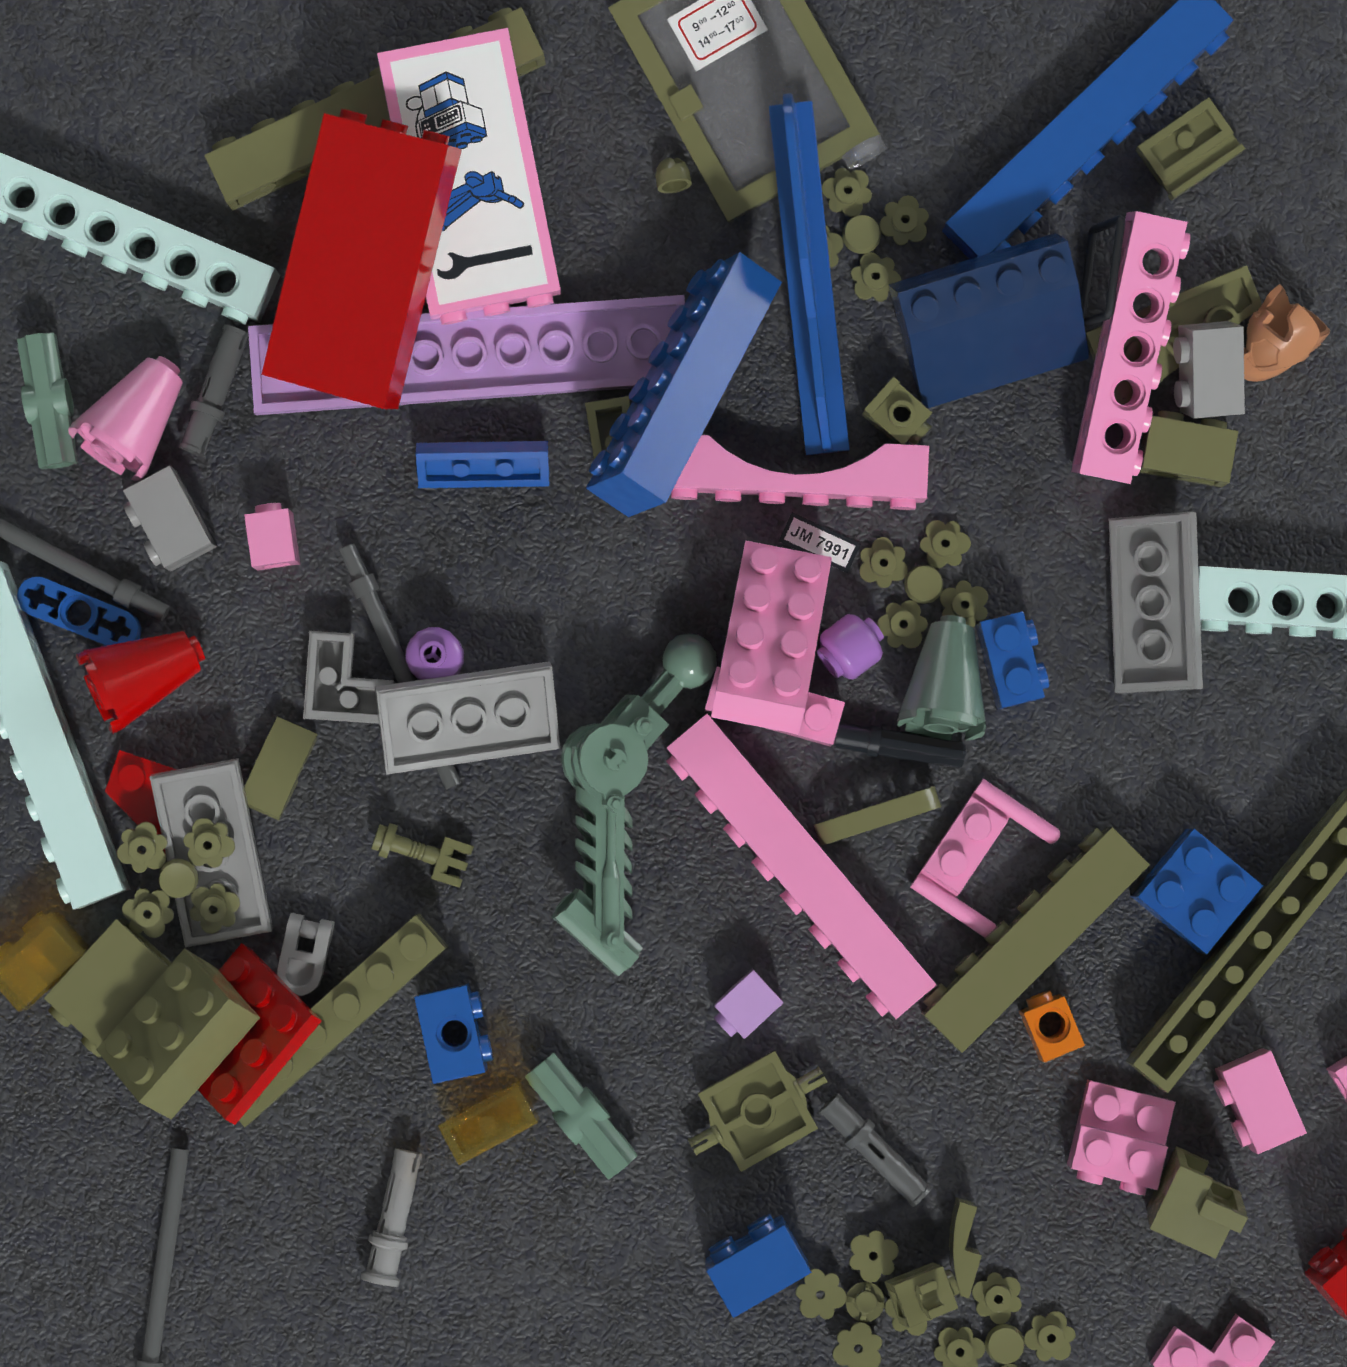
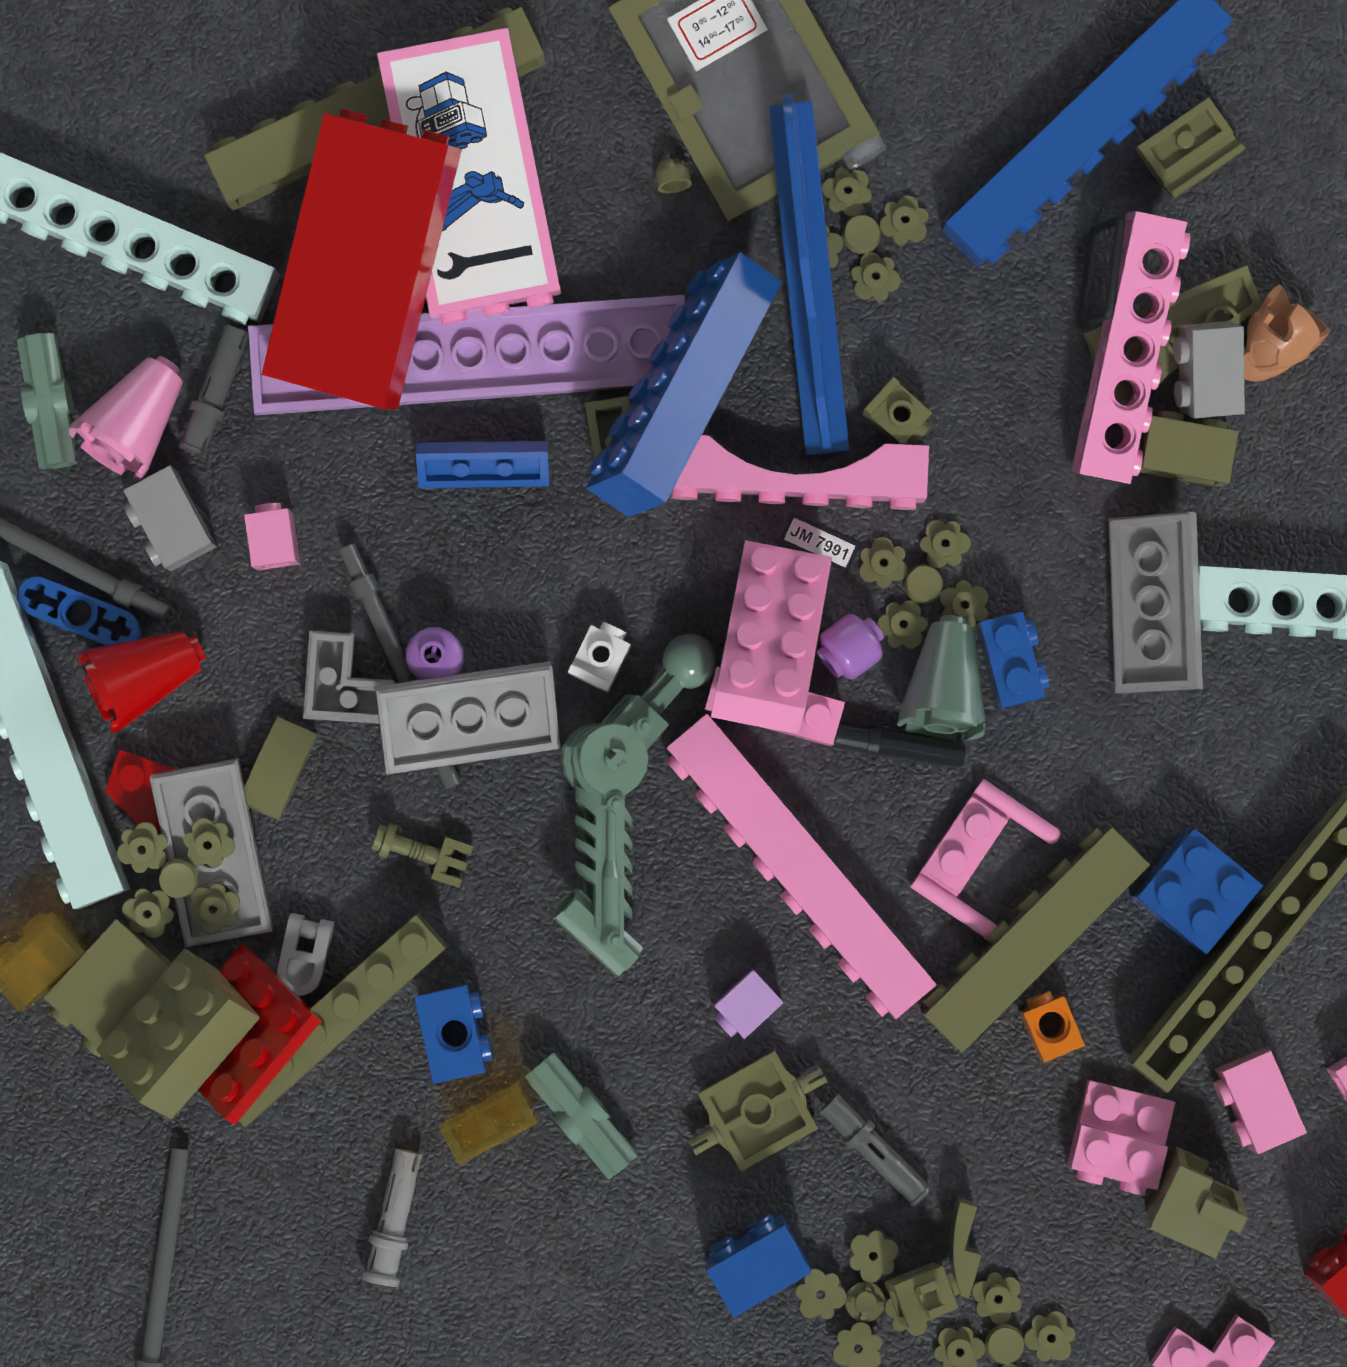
olive beam [814,786,942,846] -> none
dark blue slope [888,233,1089,409] -> none
none -> white brick [568,622,631,693]

